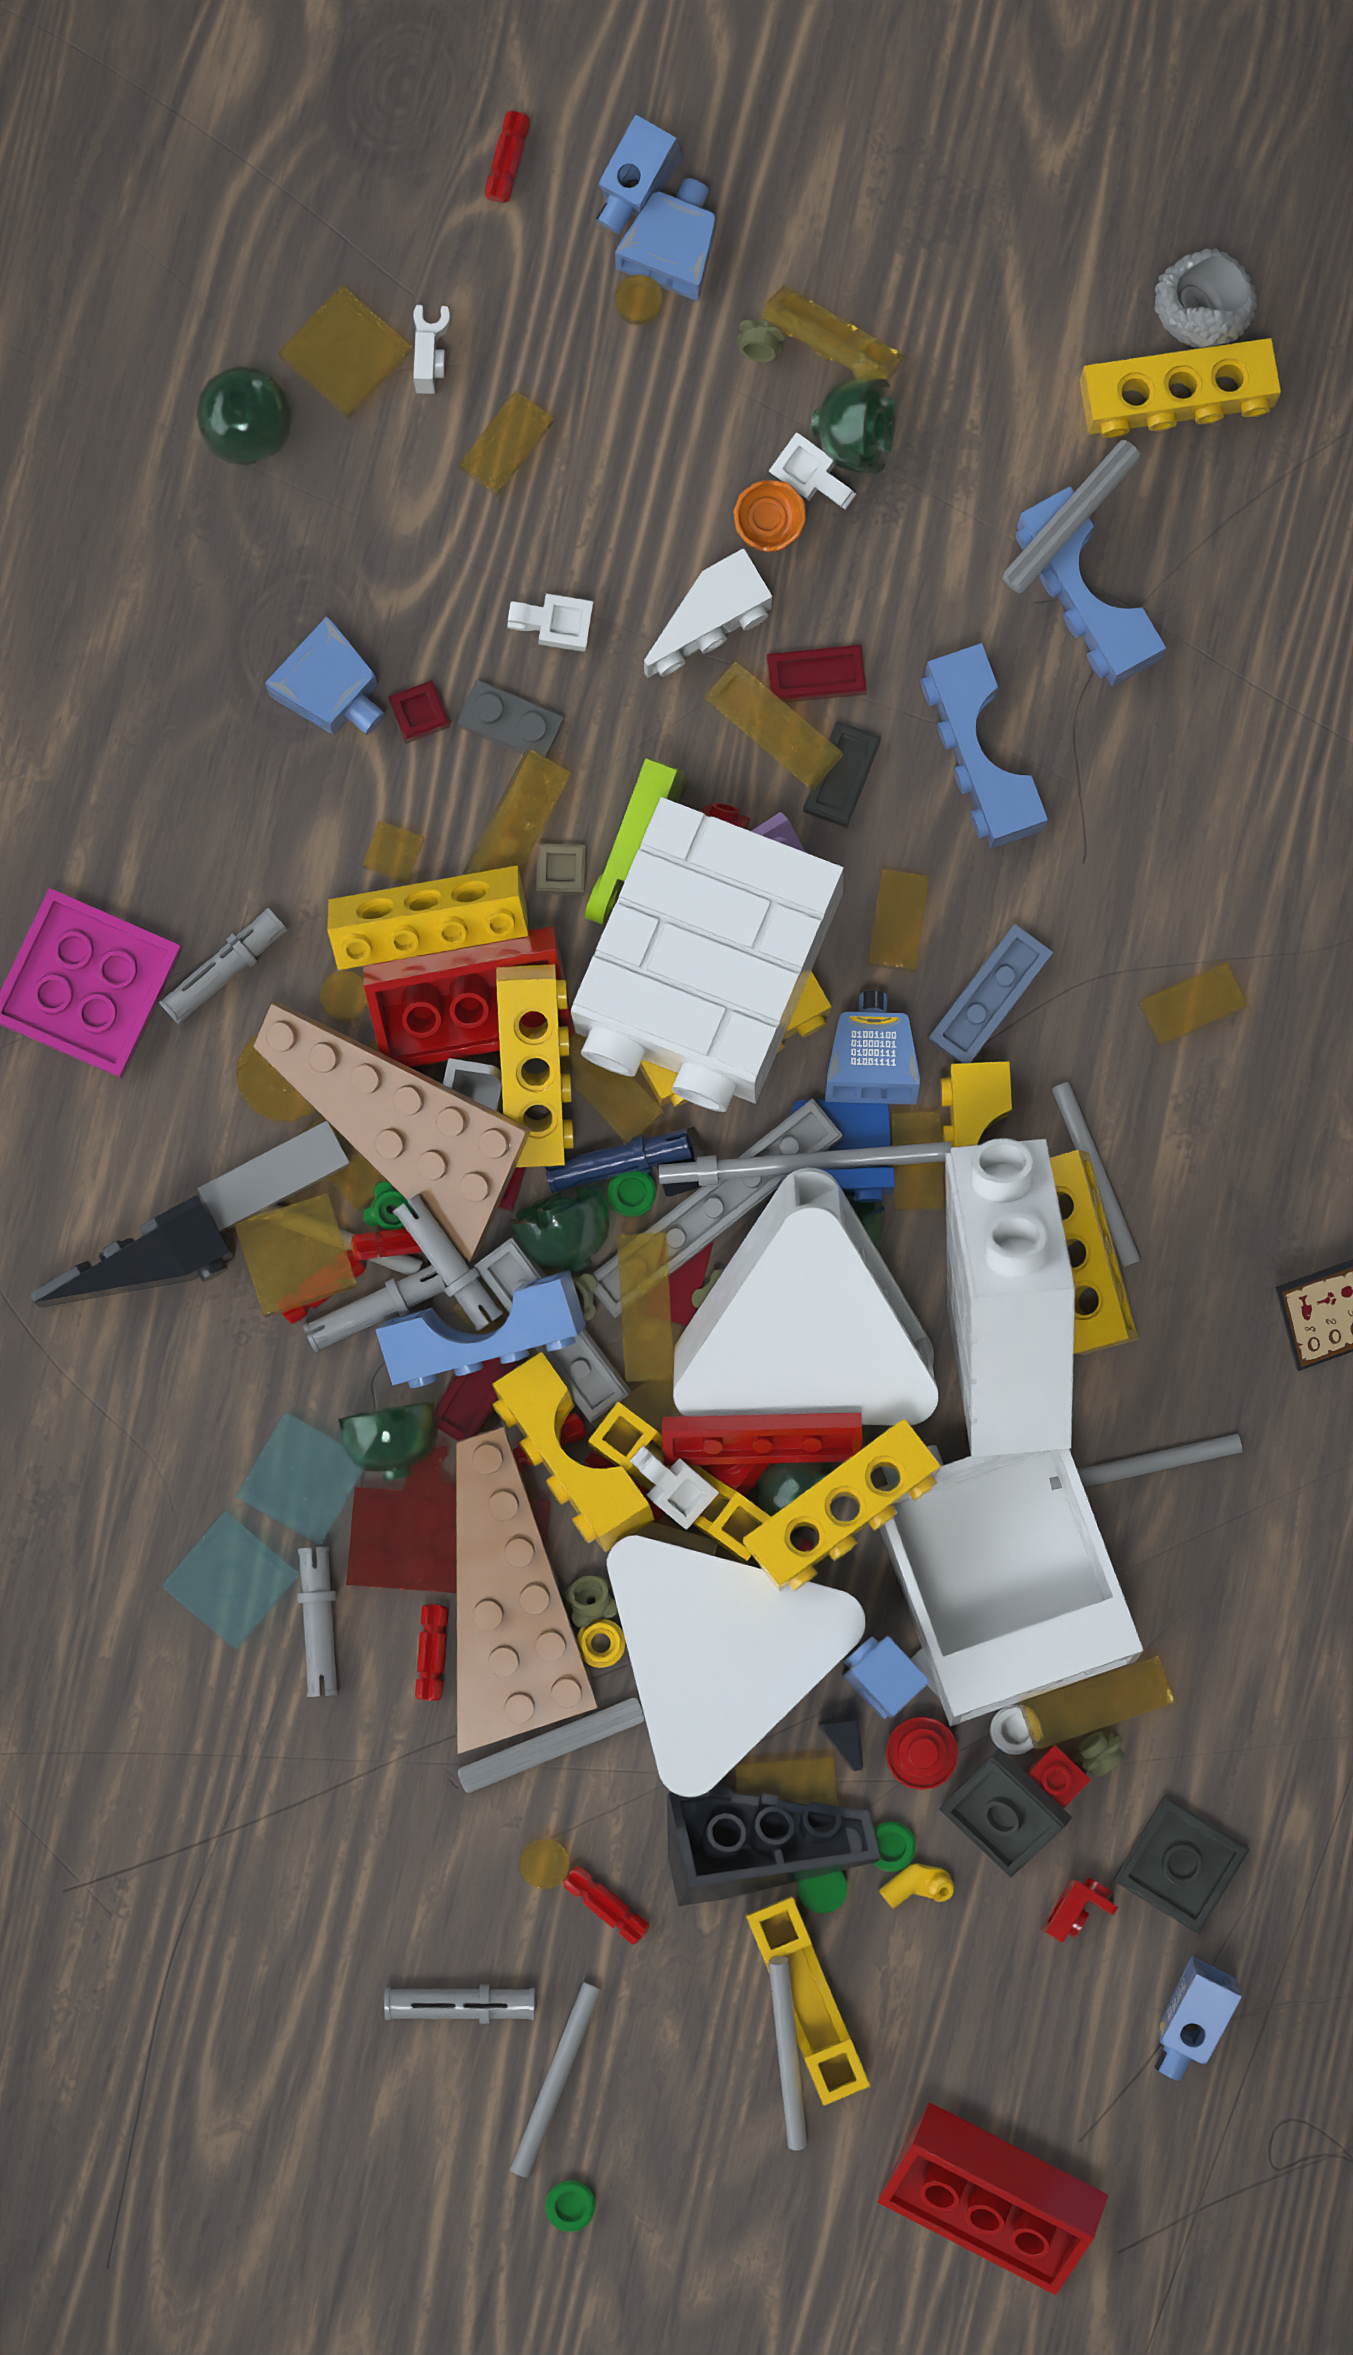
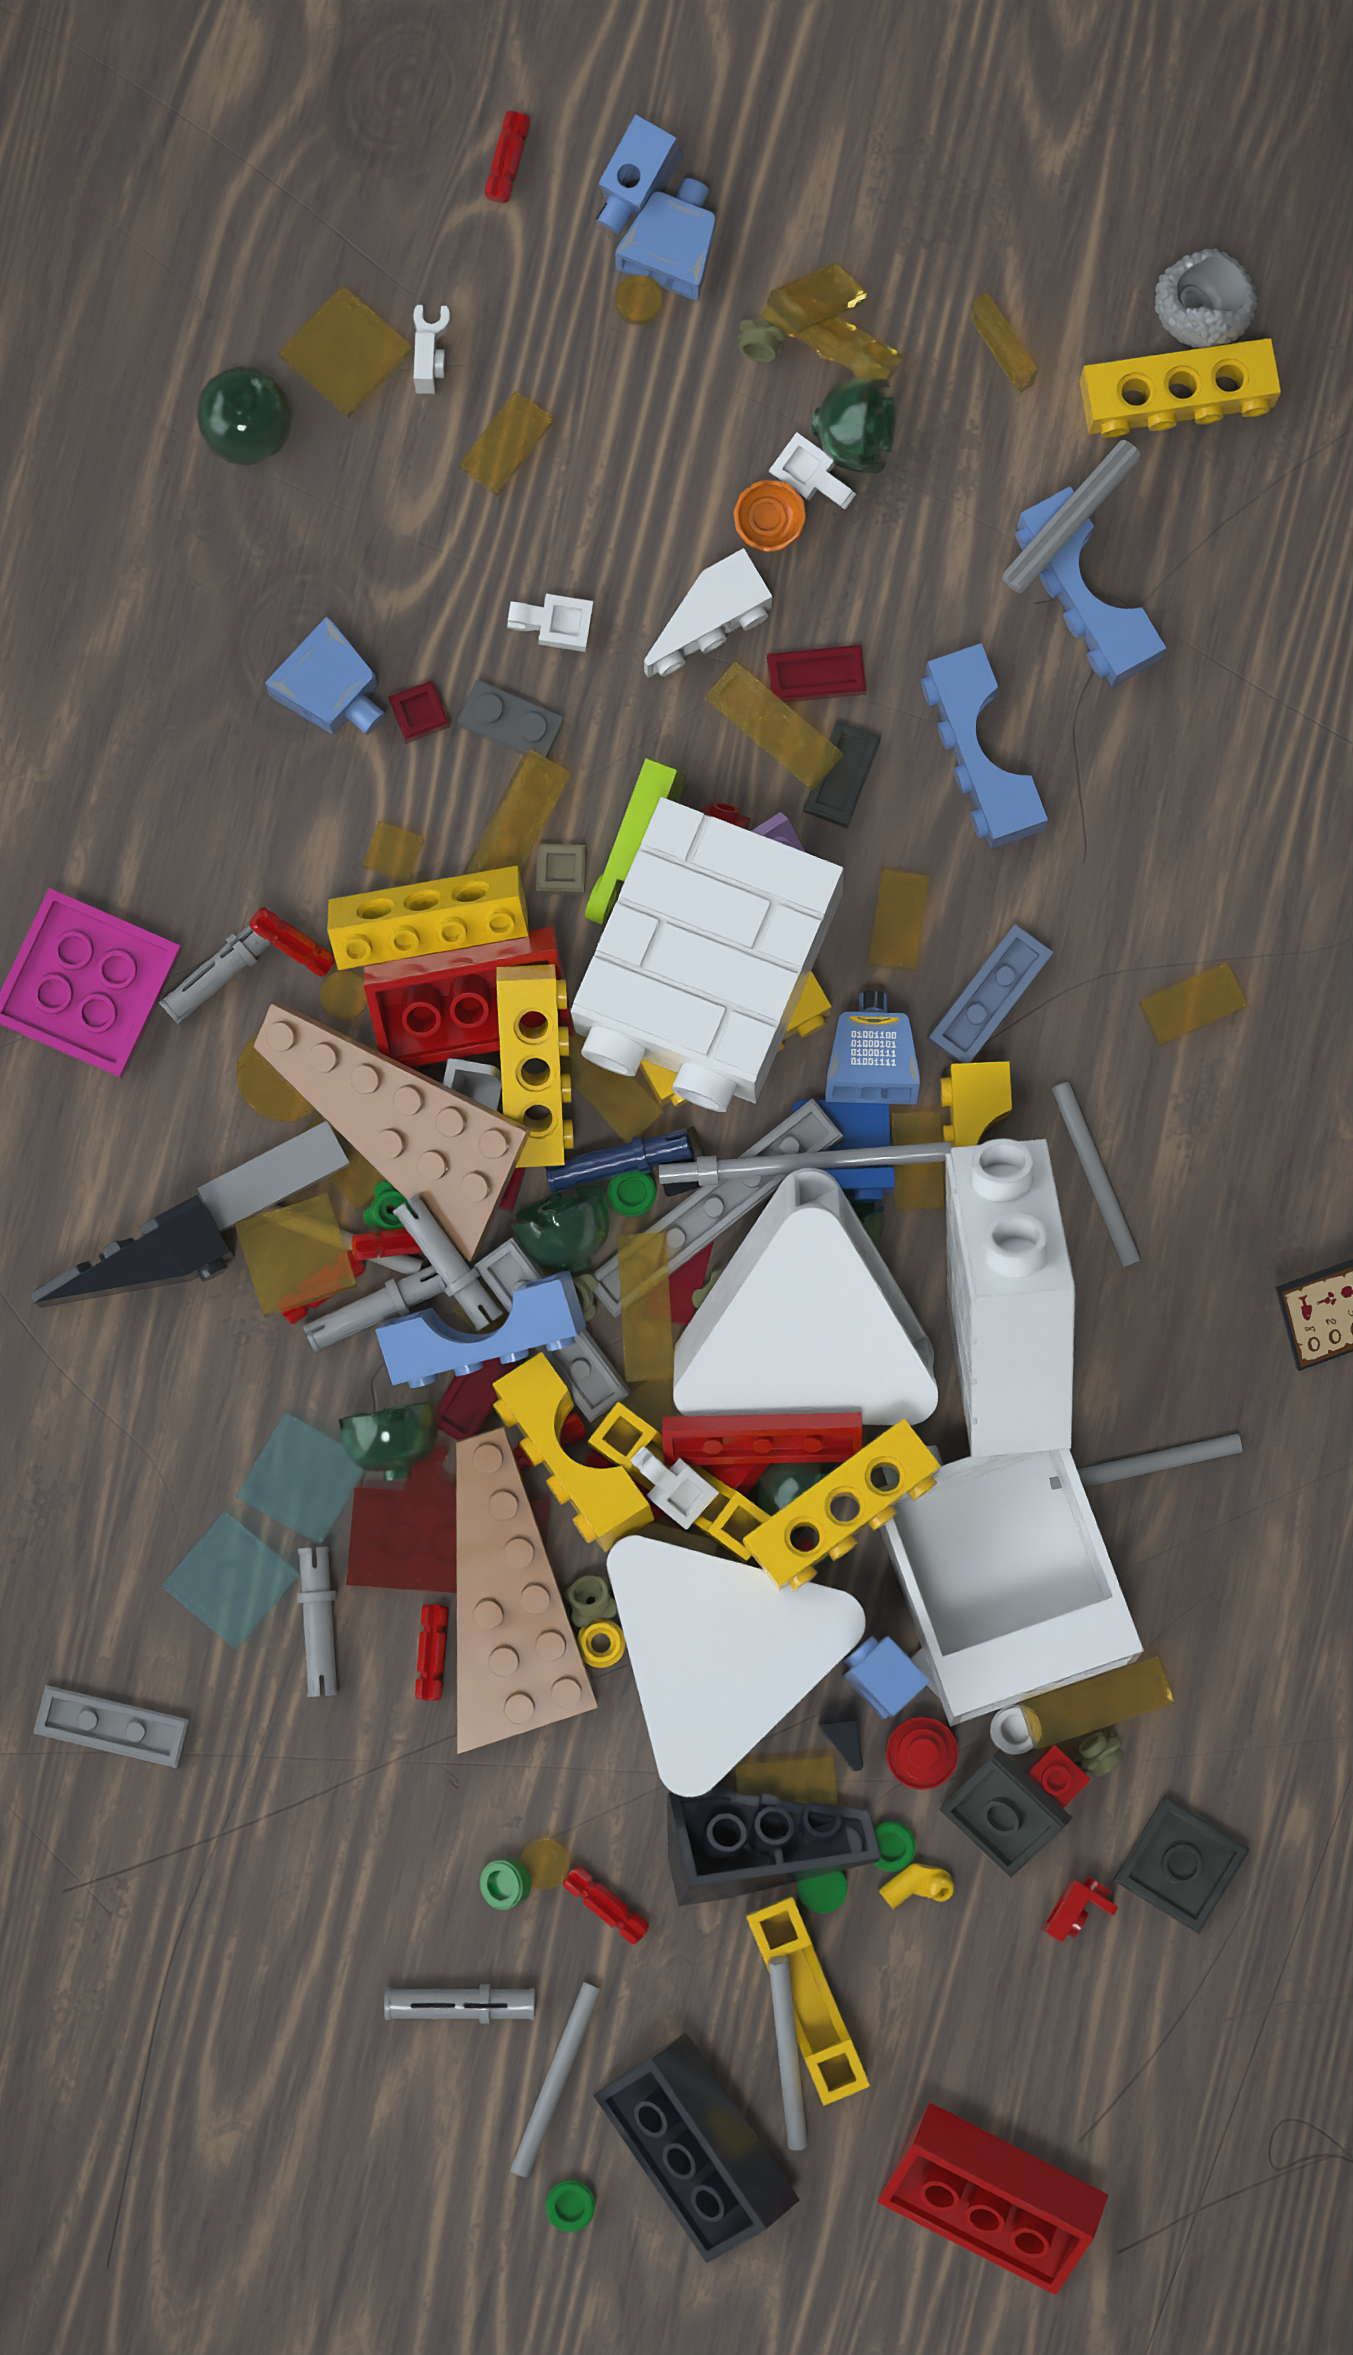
light grey axle [458,1698,645,1793] -> none
yellow brick [1050,1150,1139,1355] -> none
medium blue torso [1154,1956,1242,2081] -> none
none -> light grey tile [33,1685,191,1768]
none -> red axle [249,907,335,977]
none -> green tile [480,1857,531,1910]
none -> black slope [593,2032,800,2263]
none -> clear yellow tile [766,263,867,333]
none -> clear yellow tile [970,292,1038,393]

